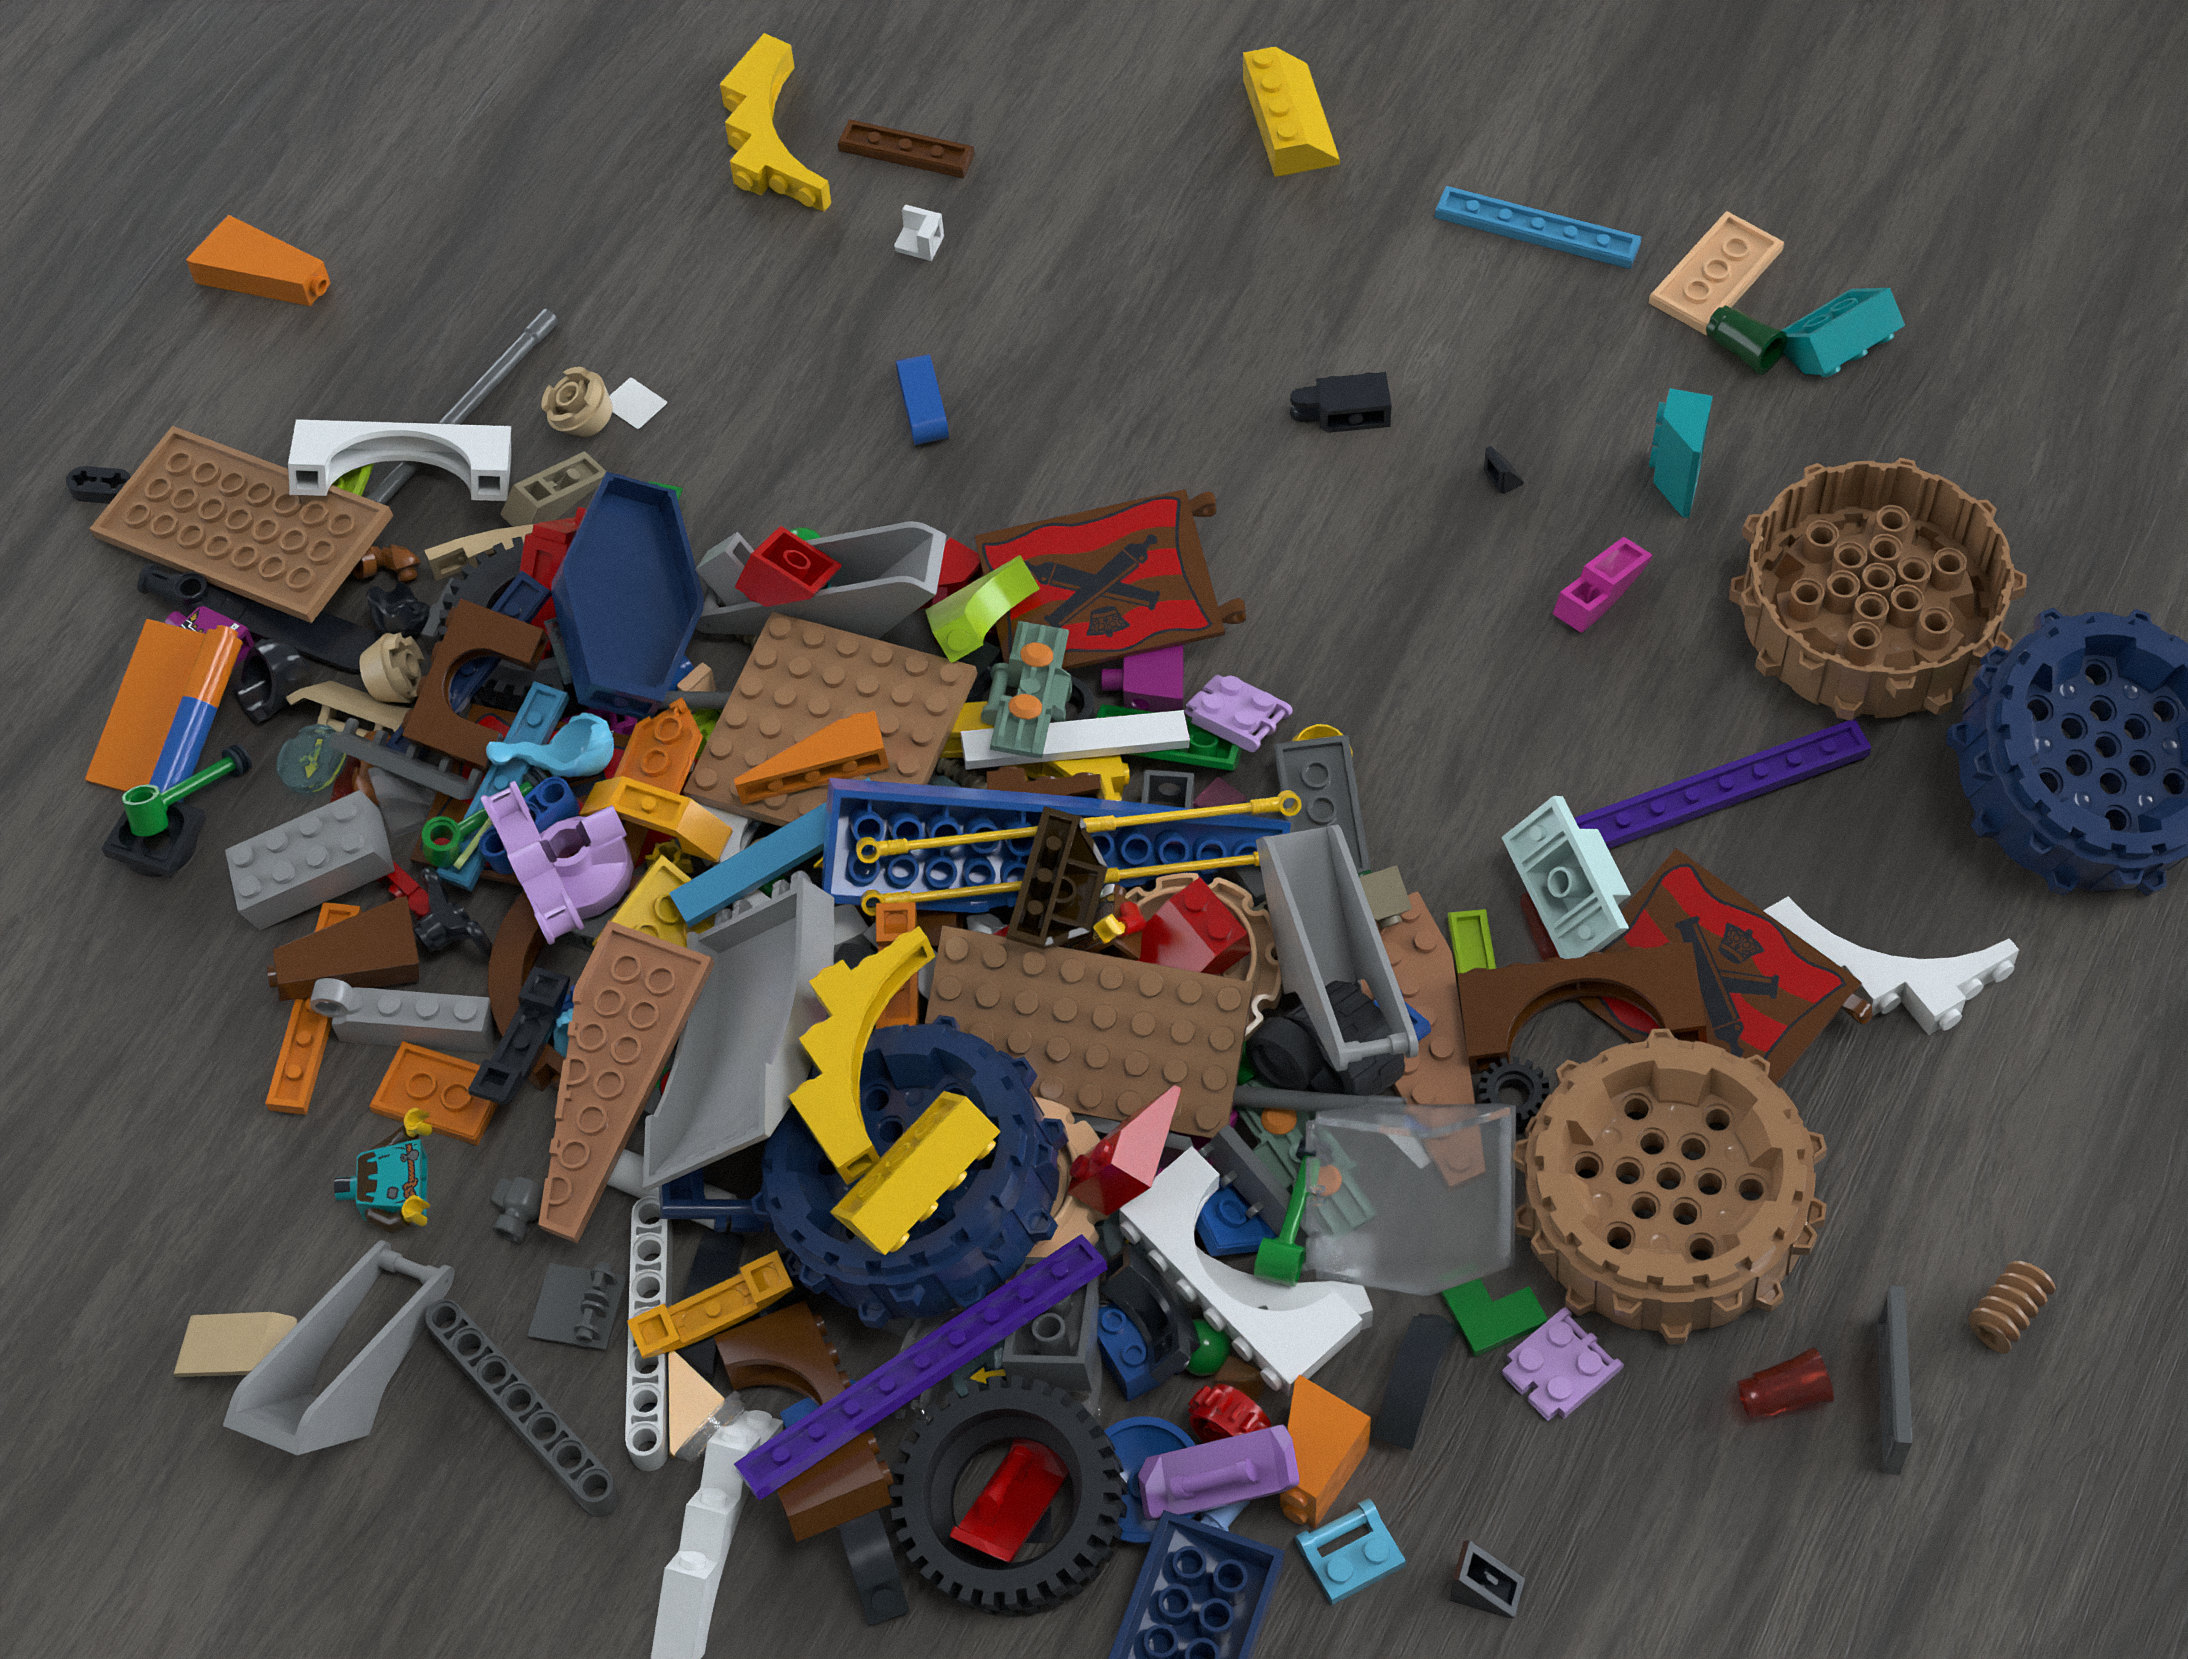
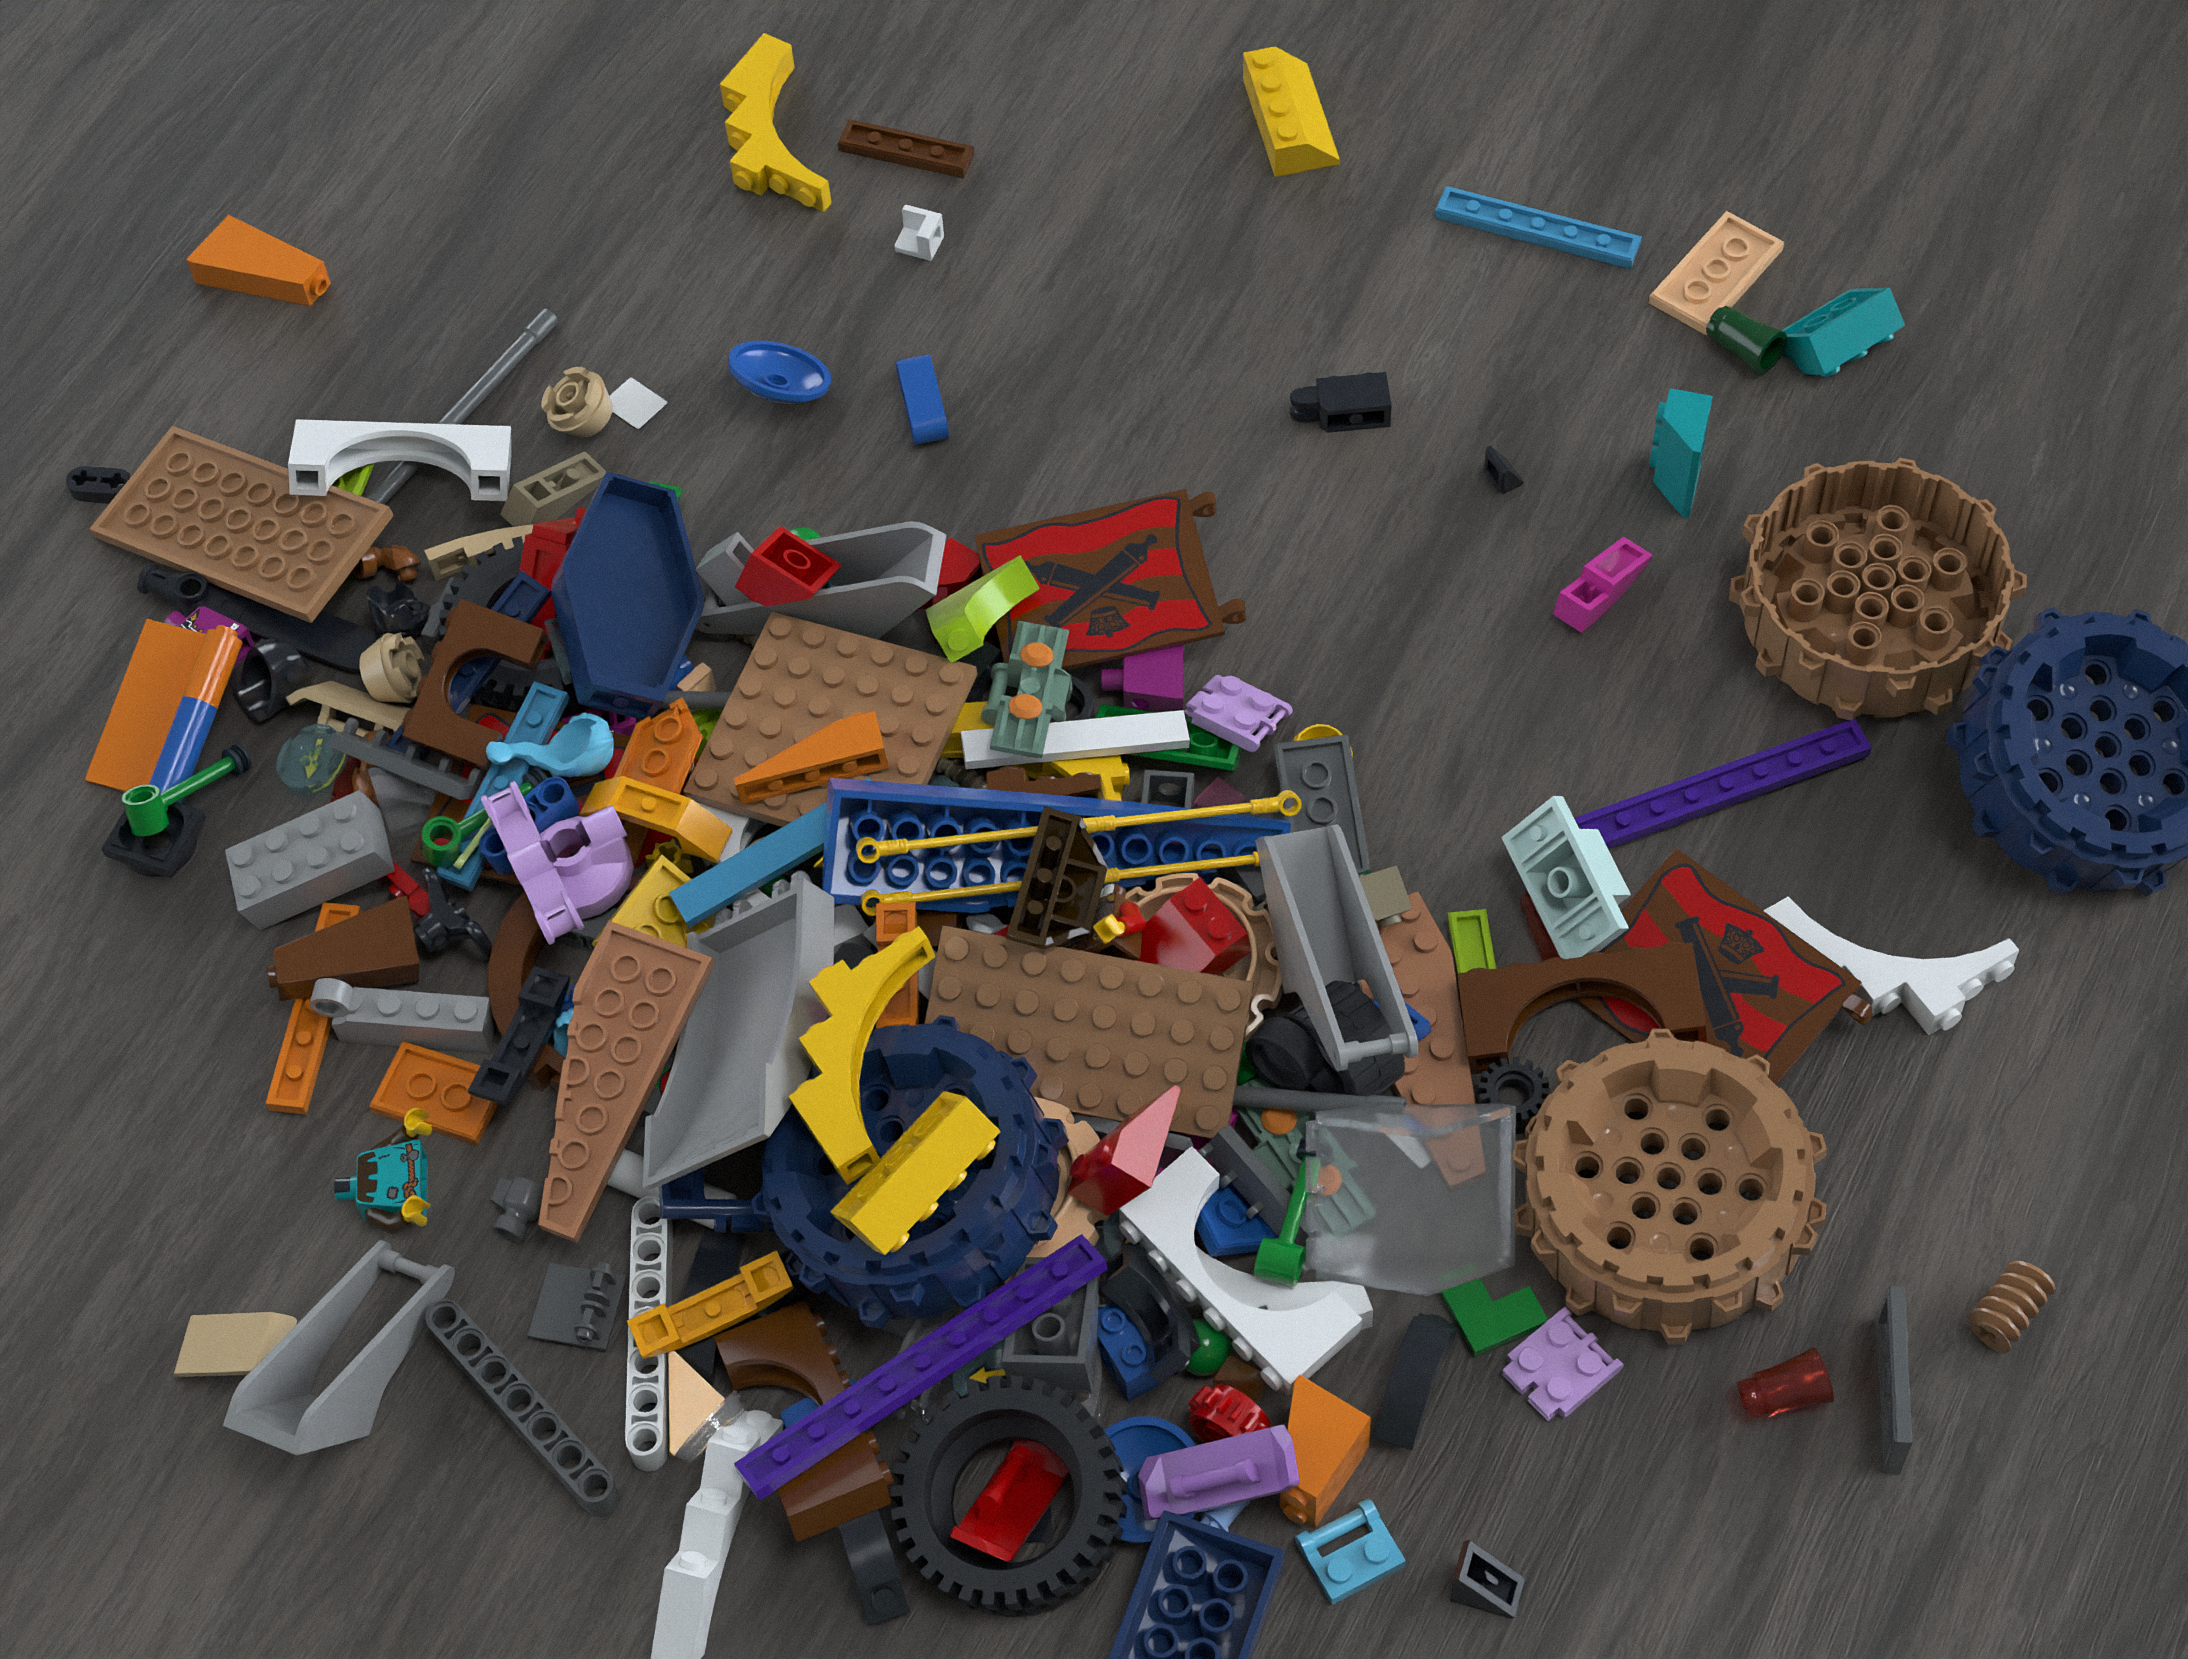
none -> blue dish [727,341,831,404]

